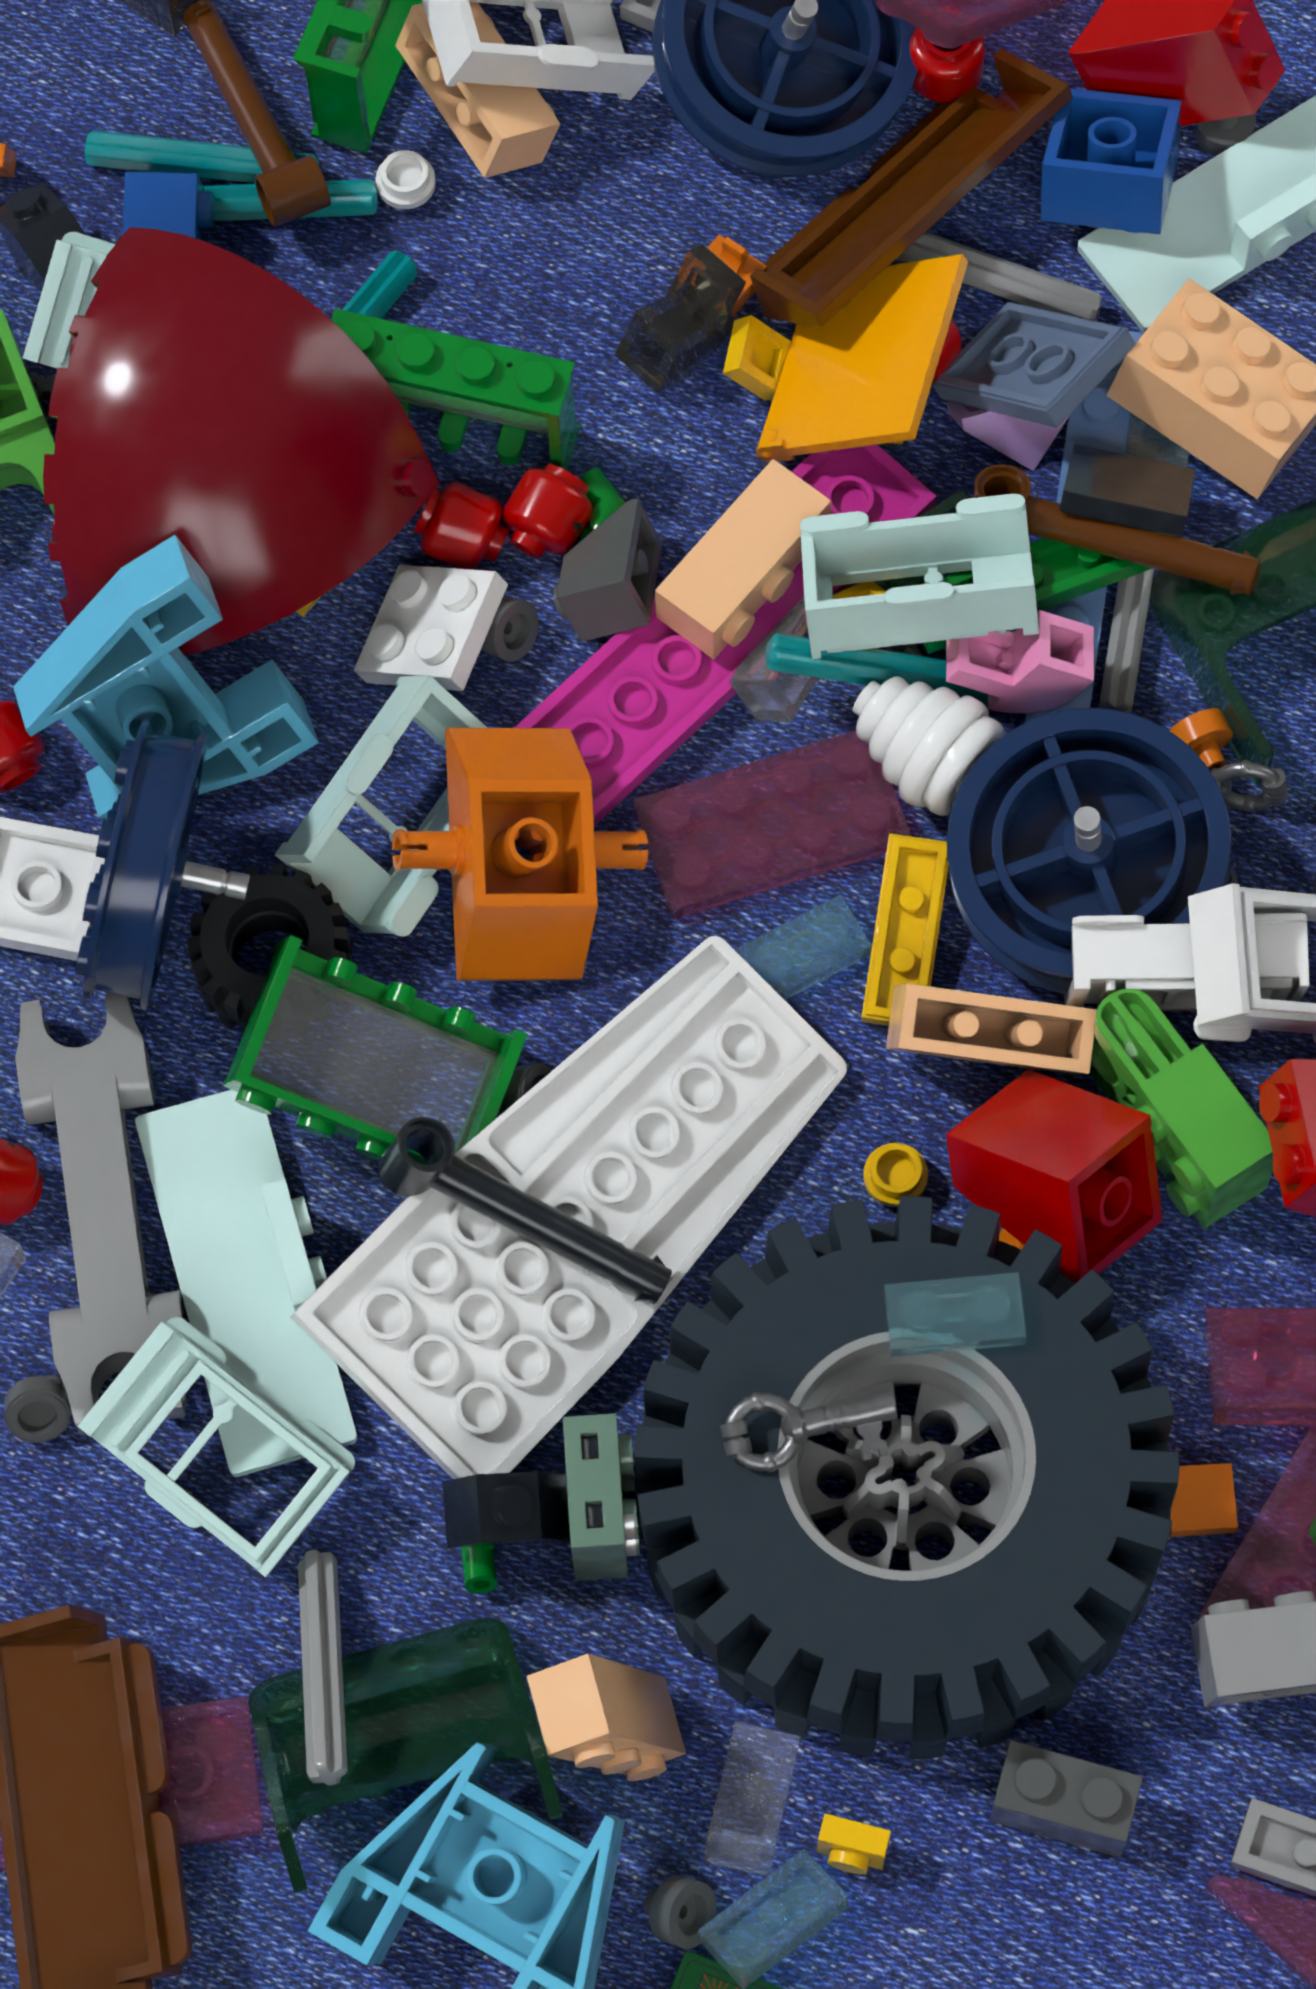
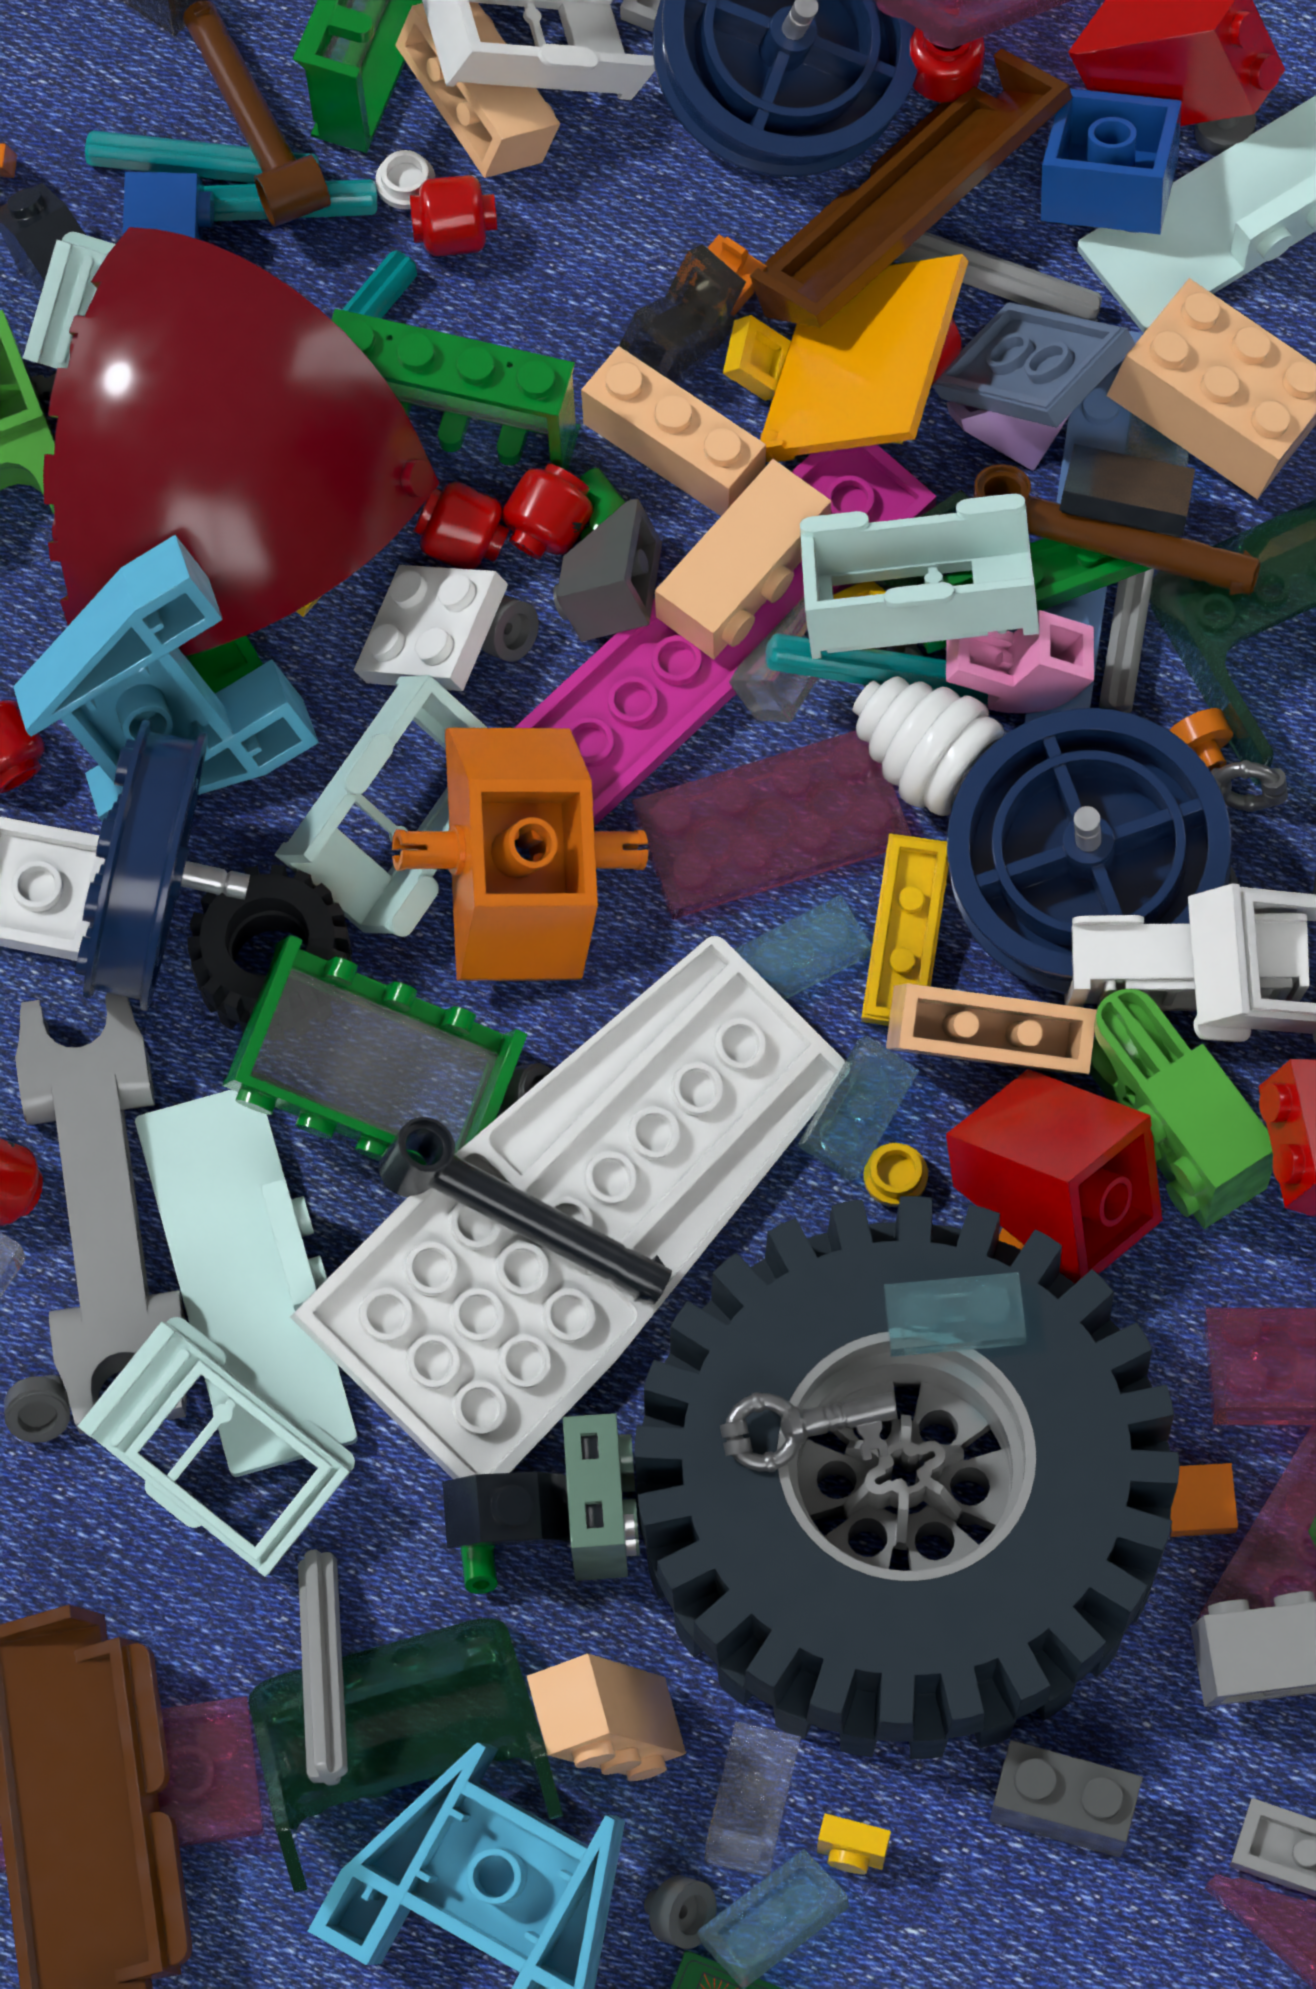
none -> green plate [185,636,263,694]
none -> red head [410,175,498,256]
none -> light nougat brick [581,346,766,516]
none -> clear light blue plate [797,1035,919,1181]

